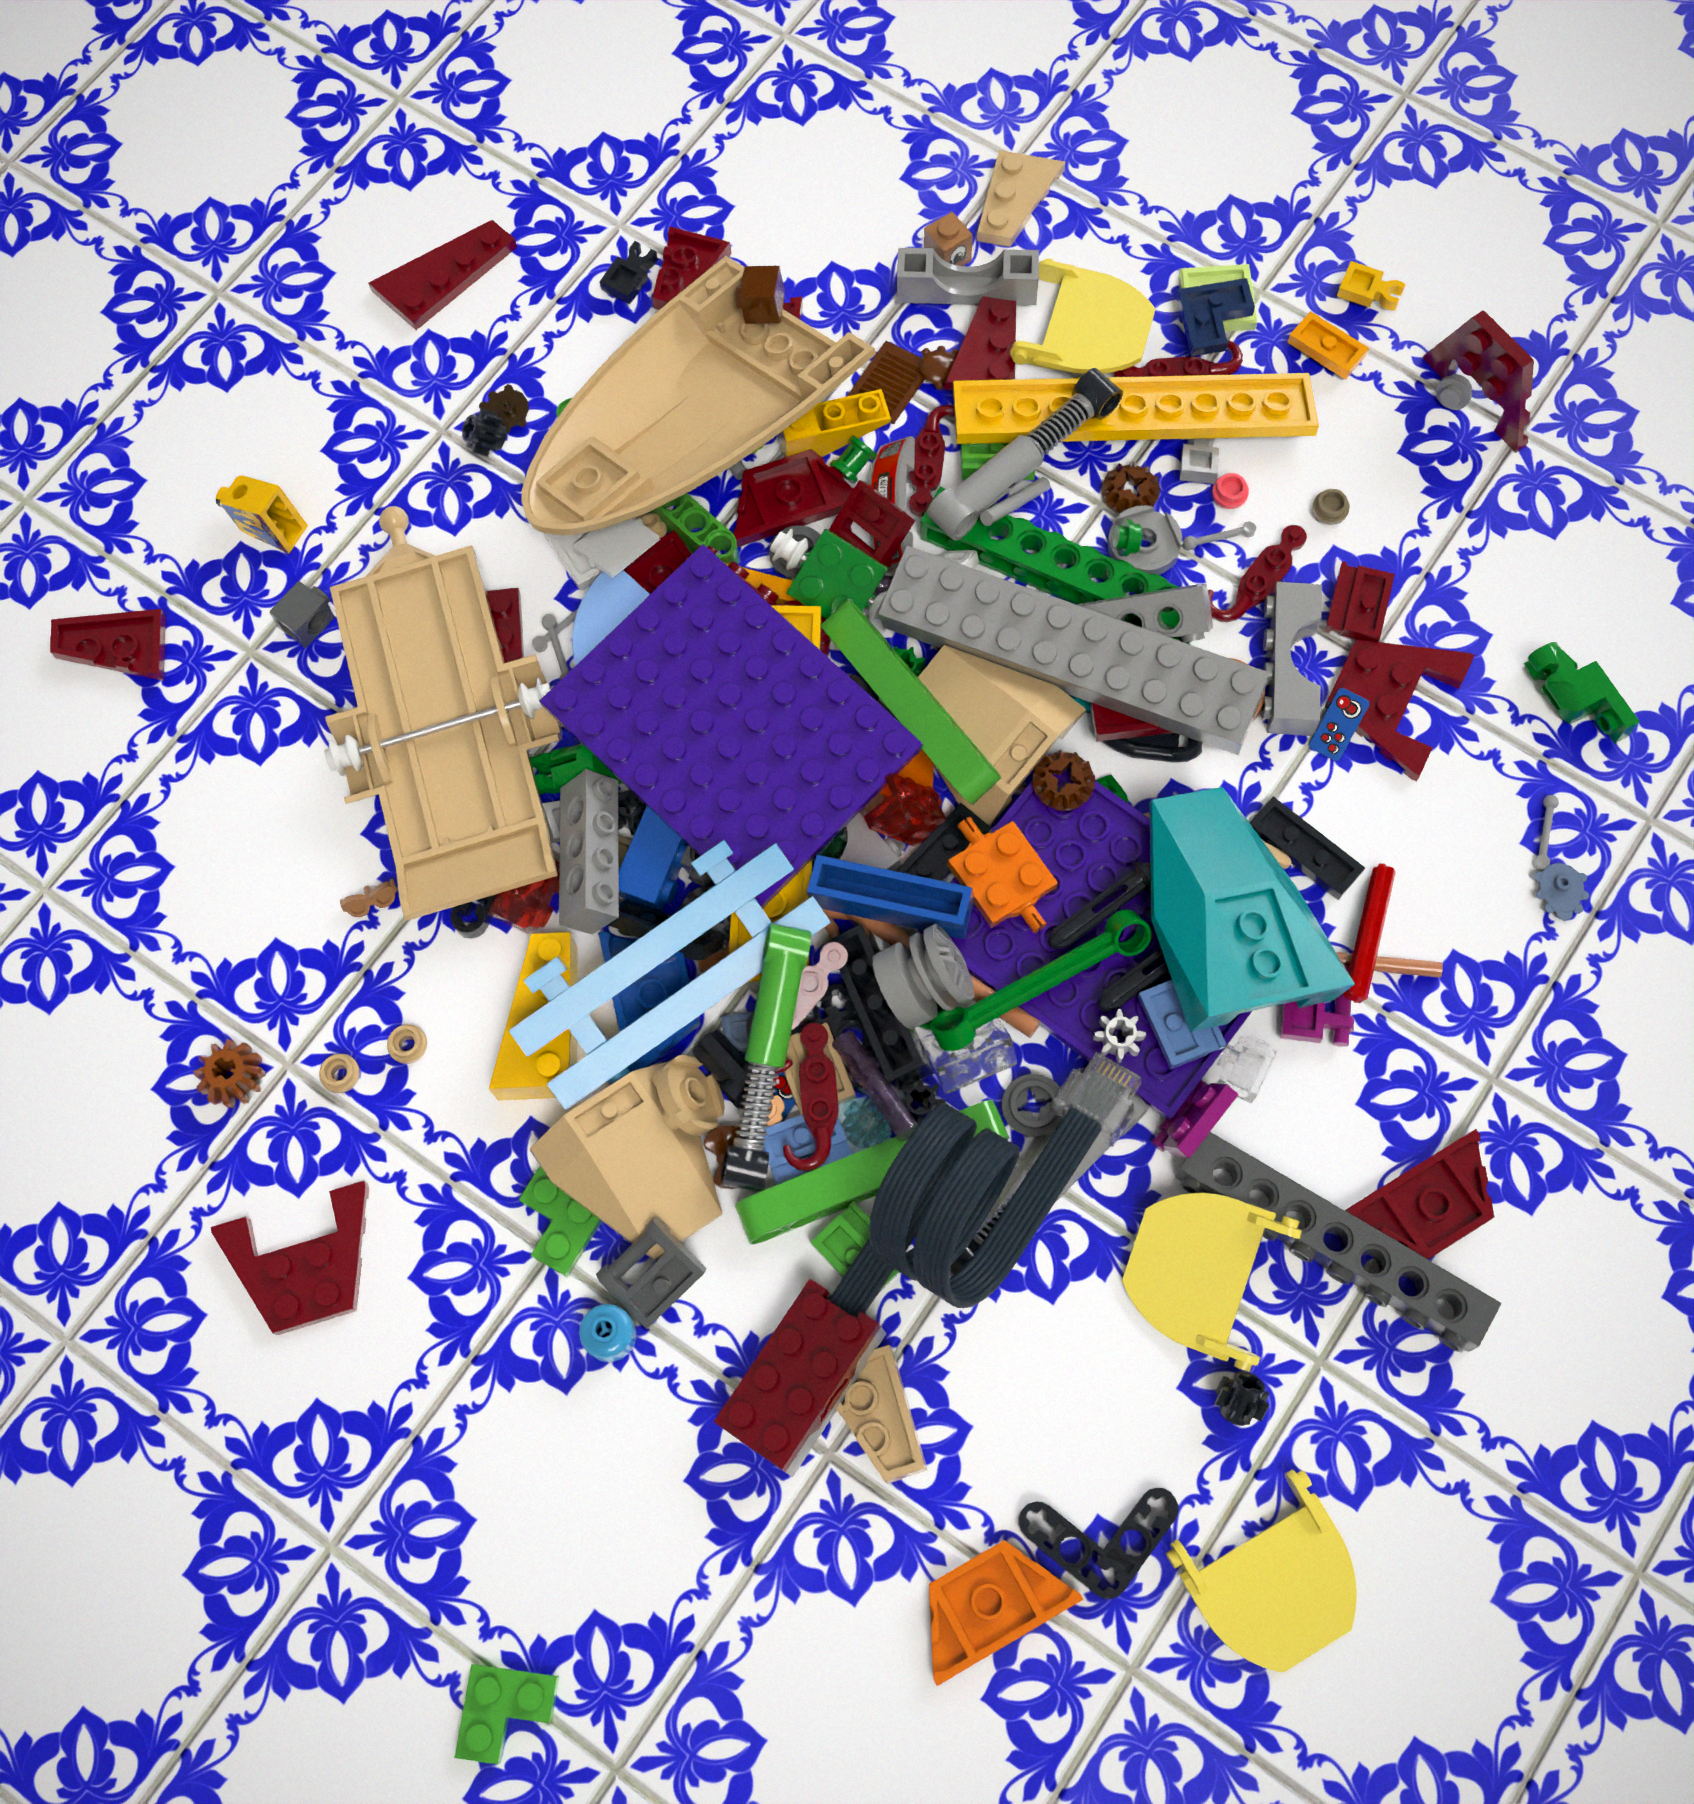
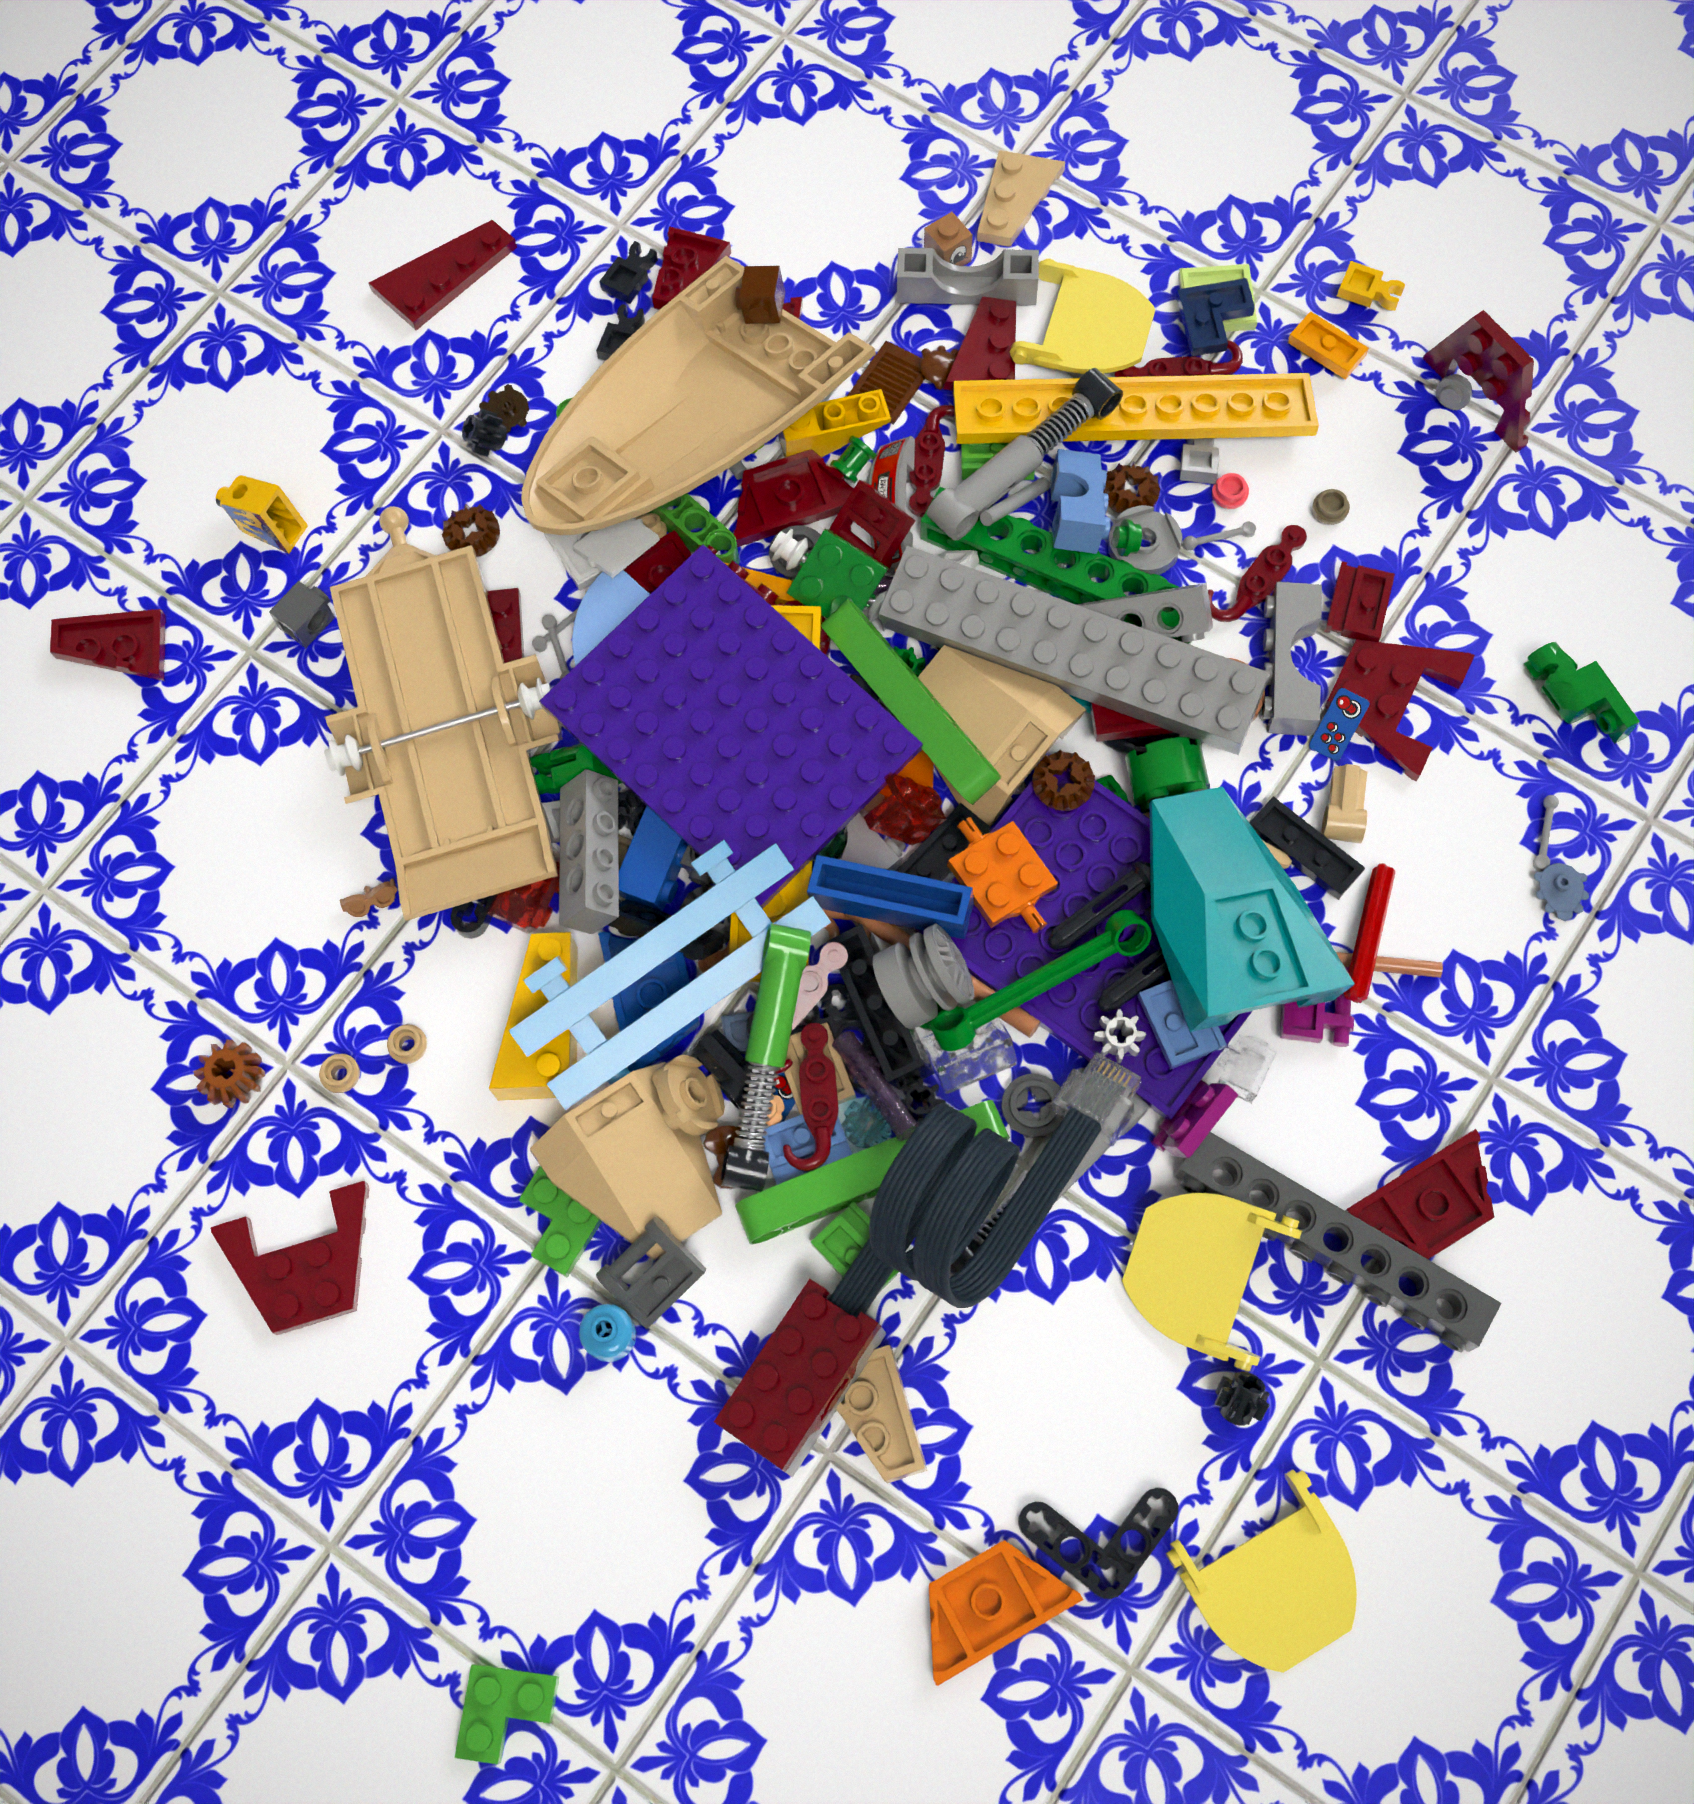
none -> reddish brown gear [441,504,500,557]
none -> black plate [596,304,645,361]
none -> medium blue arch [1050,449,1110,554]
none -> green brick [1125,737,1210,814]
none -> tan piece [1321,764,1368,844]

